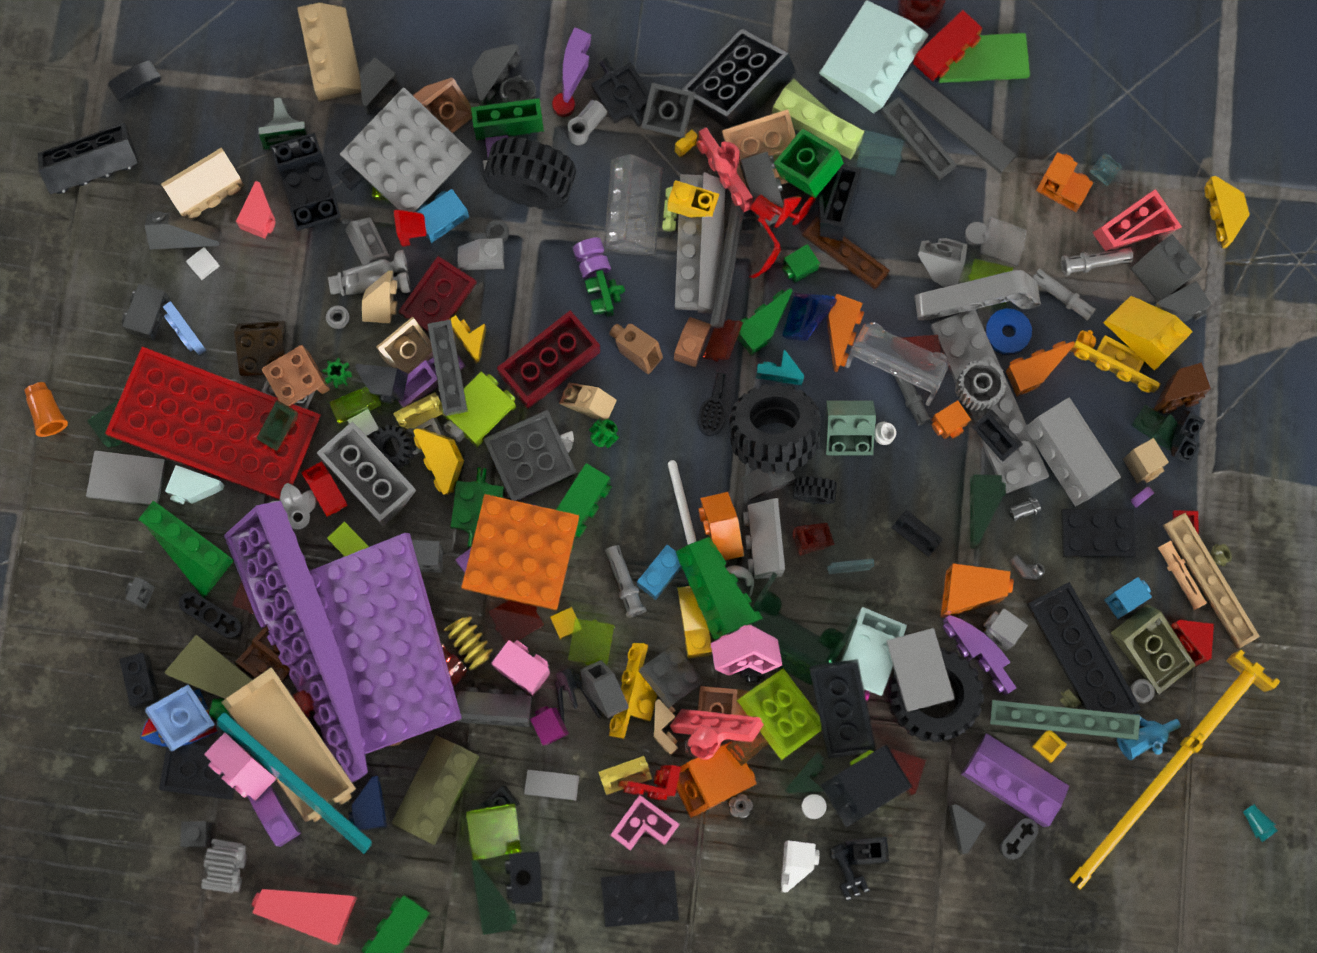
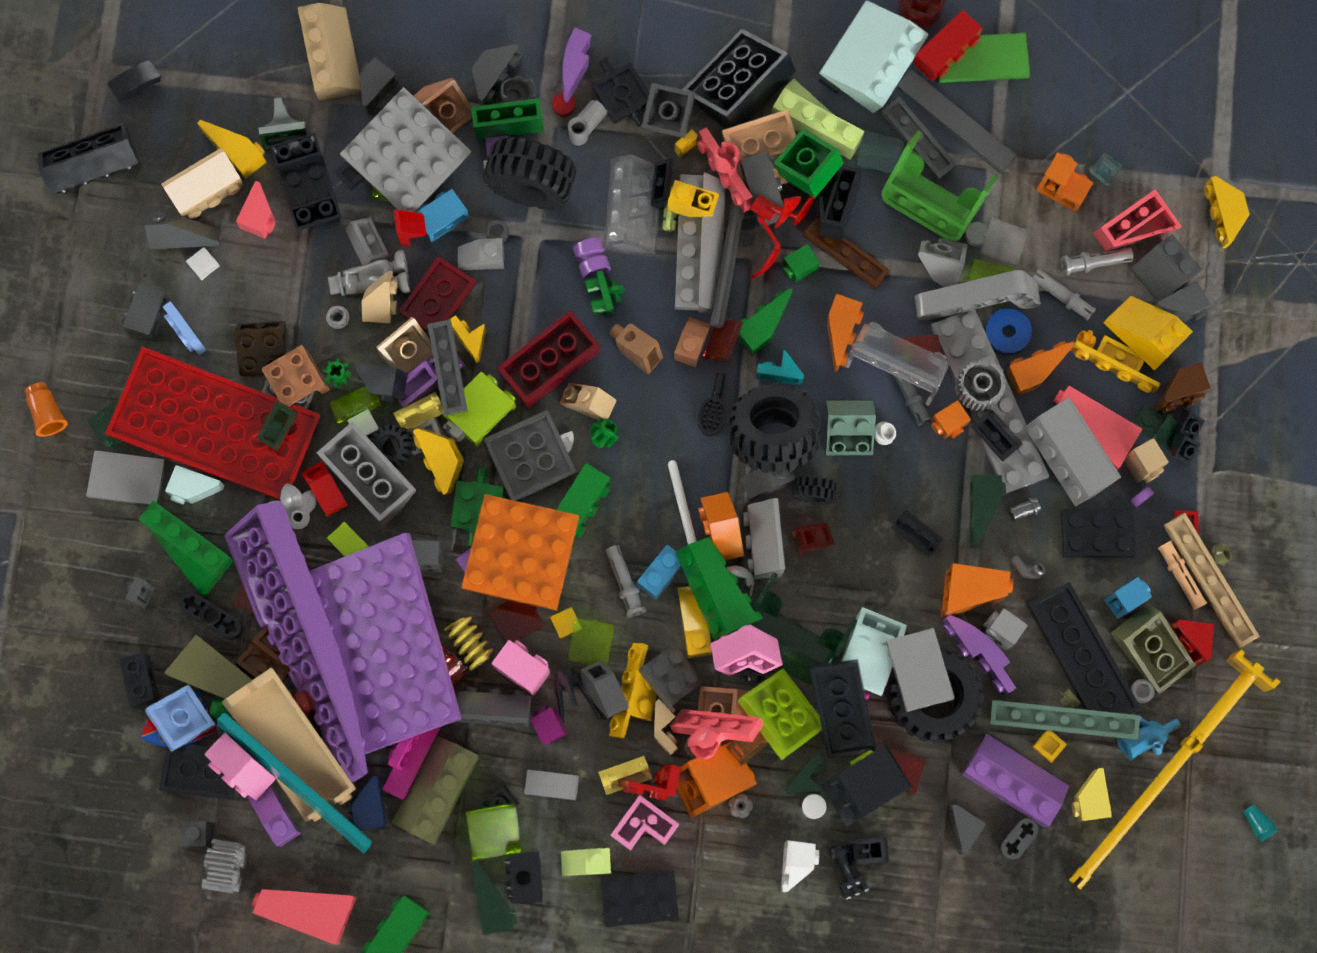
clear blue wing [782,293,837,341] -> none
clear light blue piece [827,559,874,574] -> none
none -> yellow slope [197,120,266,179]
none -> dark pink bracket [383,726,442,800]
none -> yellowish green slope [561,848,611,876]
none -> black slope [650,158,674,210]
none -> bright green windscreen [881,130,998,241]
none -> coral slope [1053,386,1142,470]
none -> light yellow slope [1072,768,1112,822]

